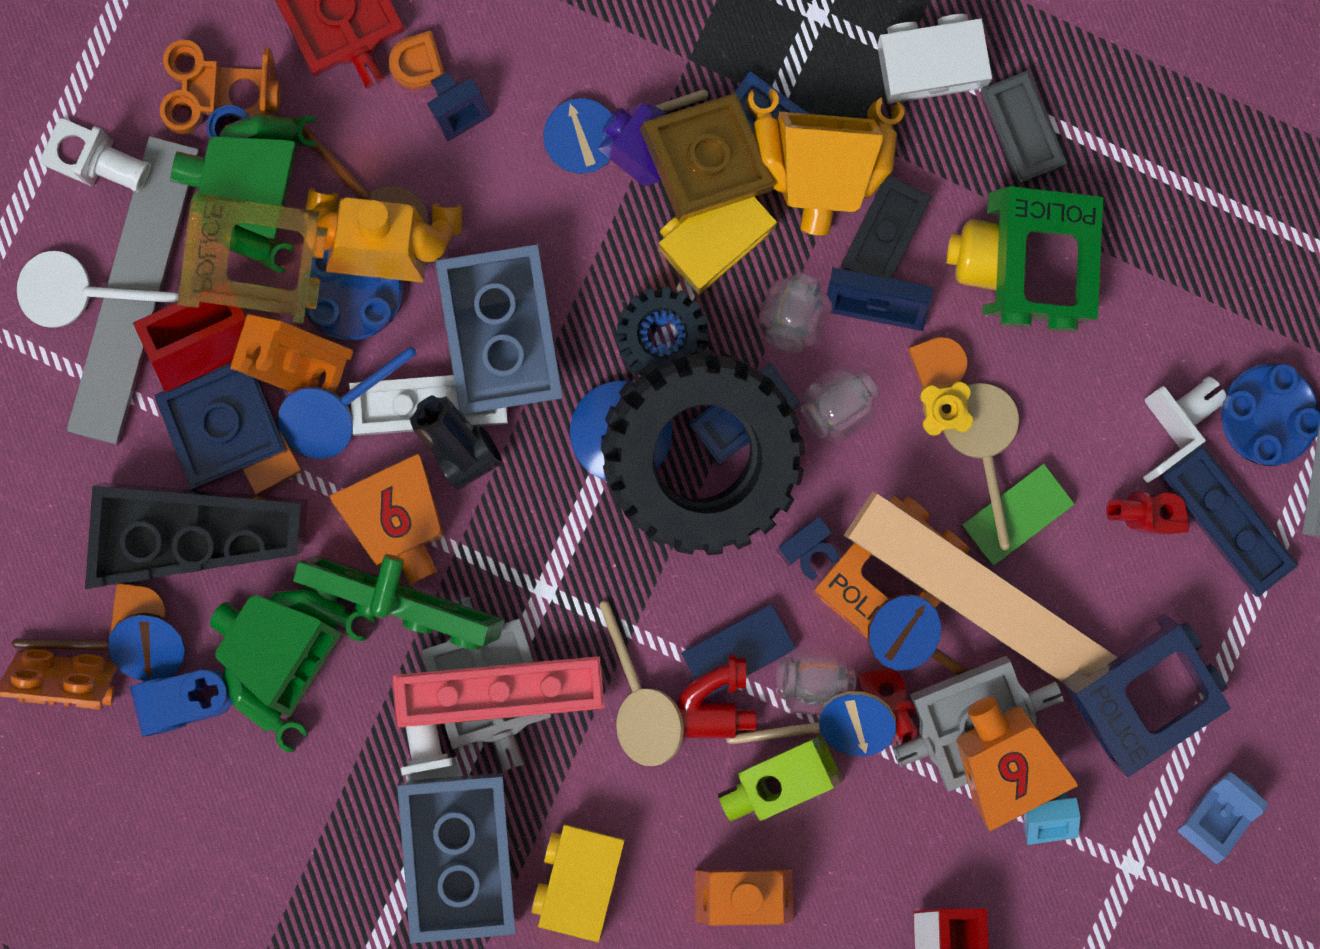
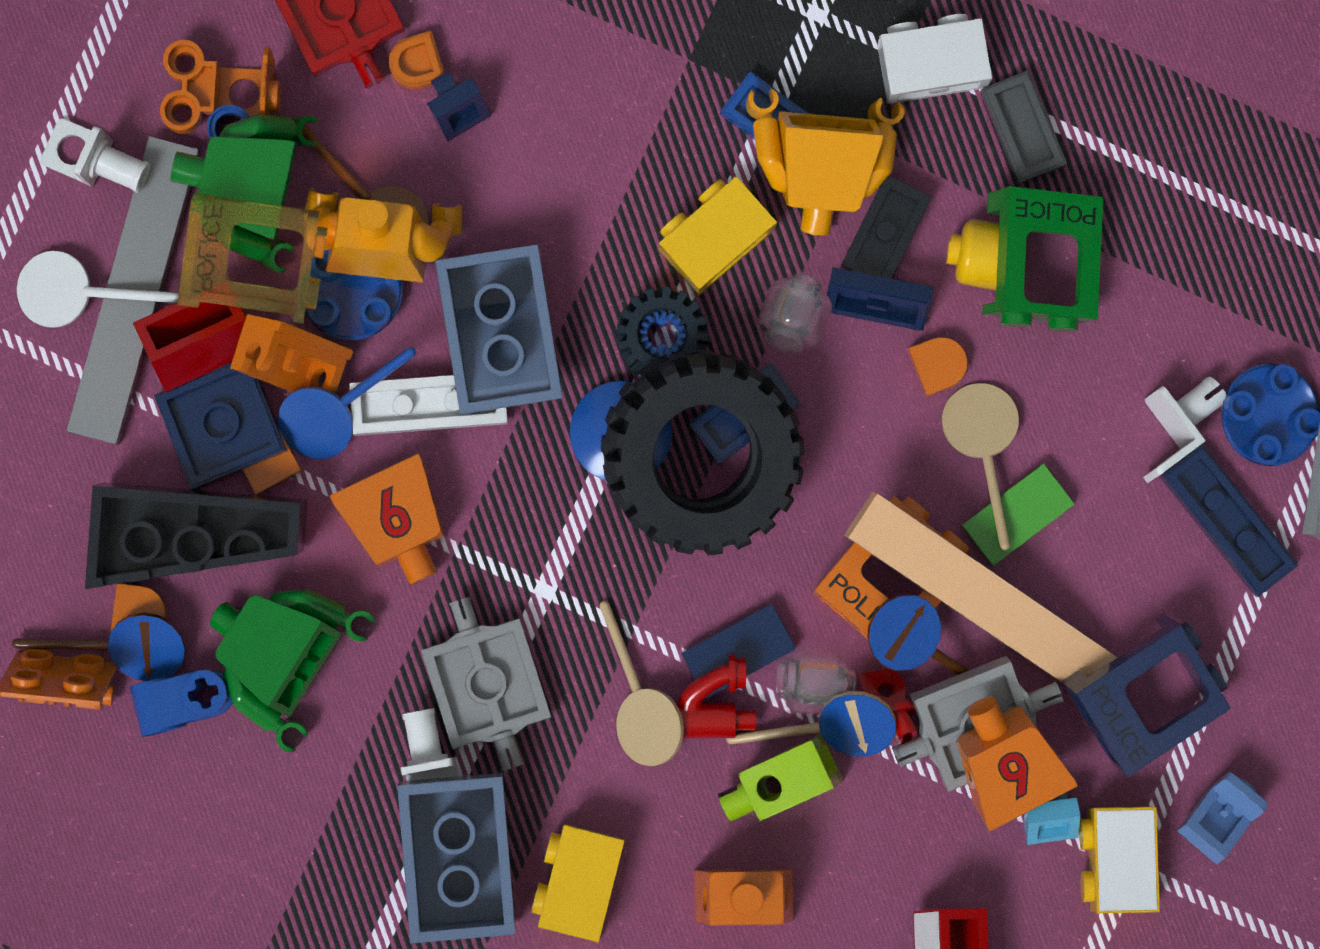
green plate [293,554,505,650] -> none
coral tile [392,656,605,728] -> none
black piece [409,395,503,490] -> none
blue piece [543,89,708,174] -> none
dark purple brick [598,103,667,187] -> none
pearl gold tile [639,93,775,221] -> none
dark blue tile [776,516,839,581] -> none
clear head [800,365,880,442] -> none
yellow plate [920,381,973,436] -> none
red piece [1106,491,1189,535] -> none
none -> white brick [1079,806,1160,914]

